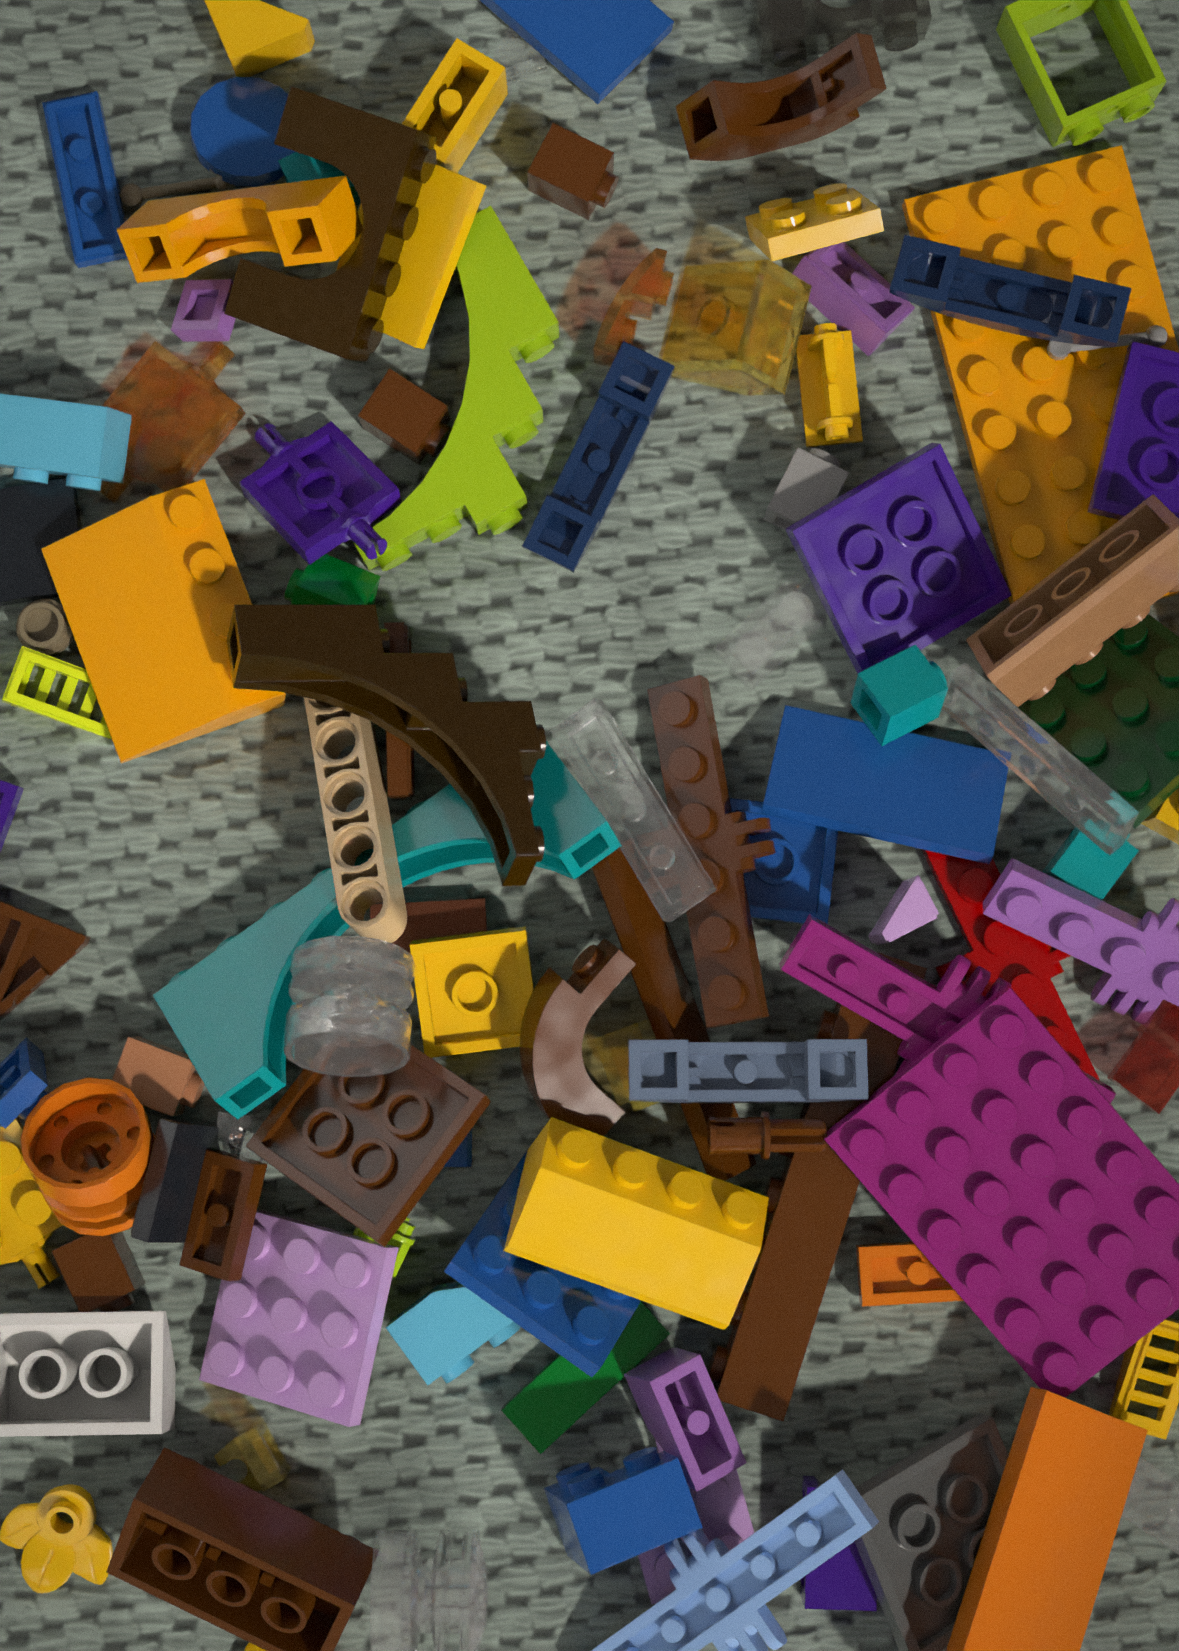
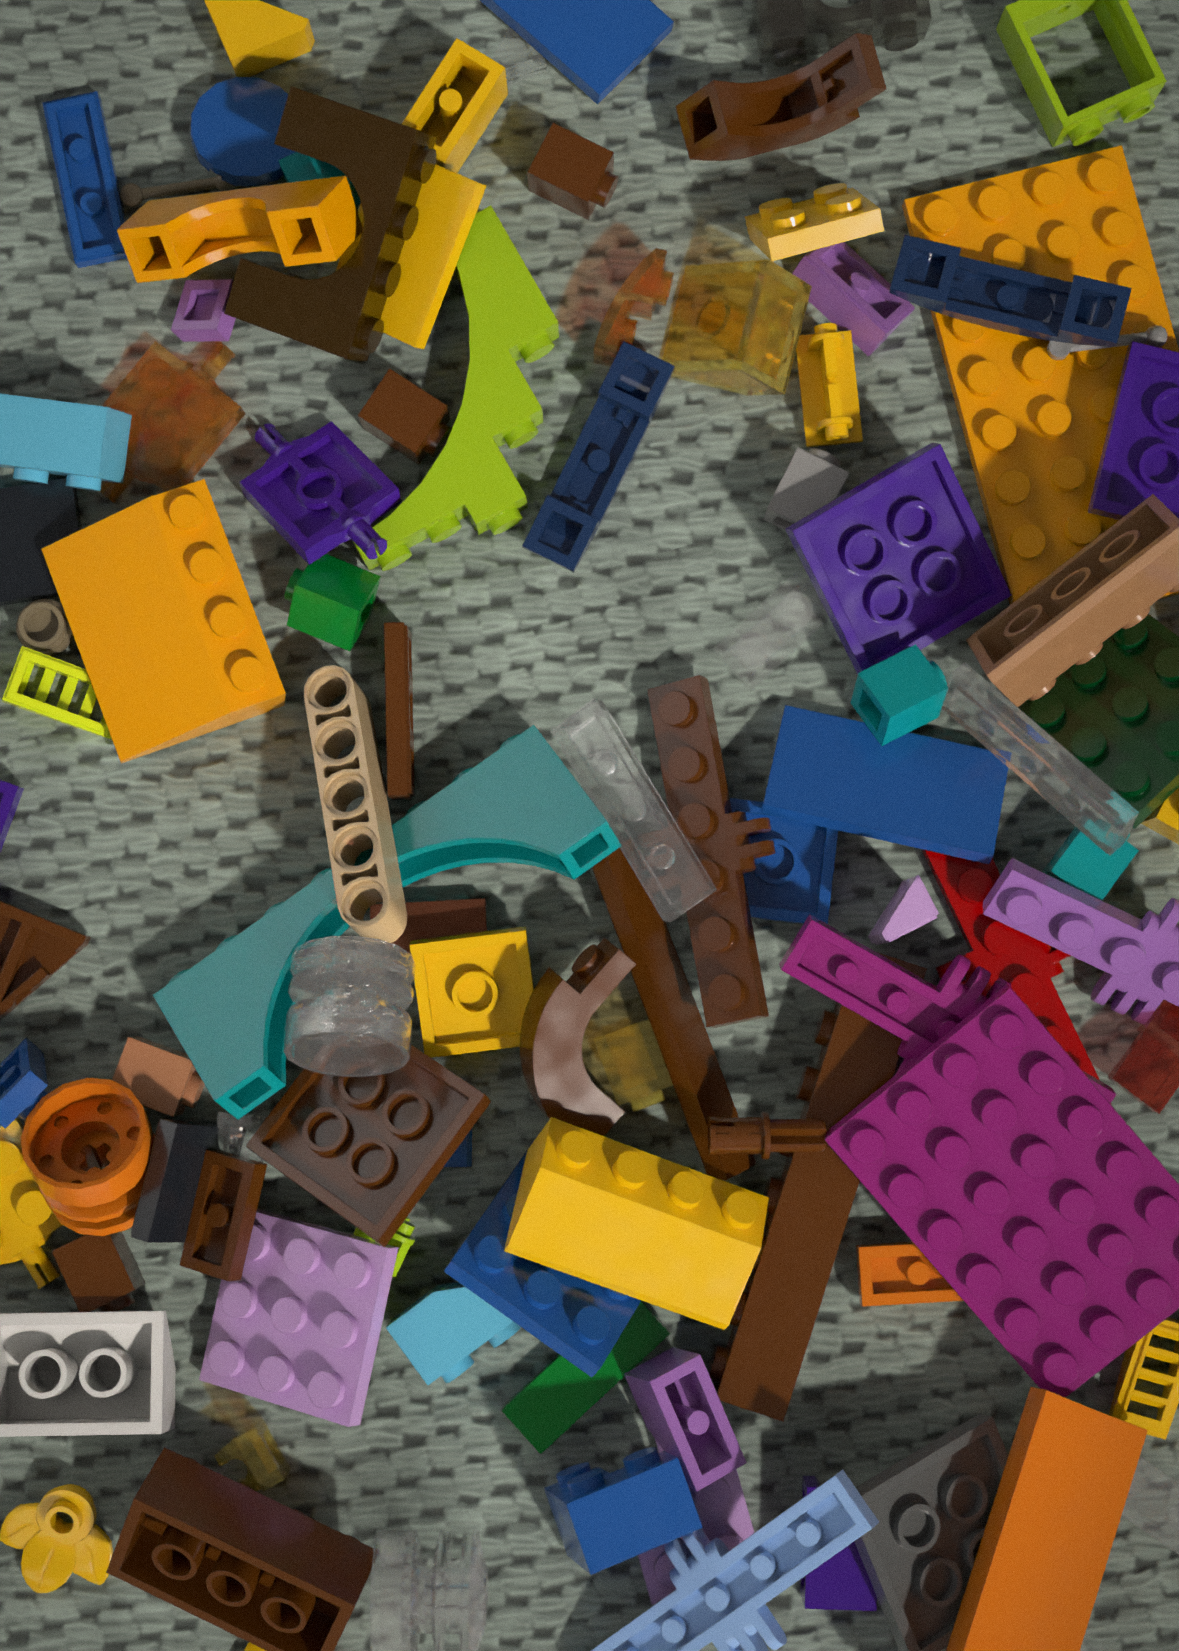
dark brown arch [227,605,546,886] -> none
sand blue slope [628,1039,868,1103] -> none

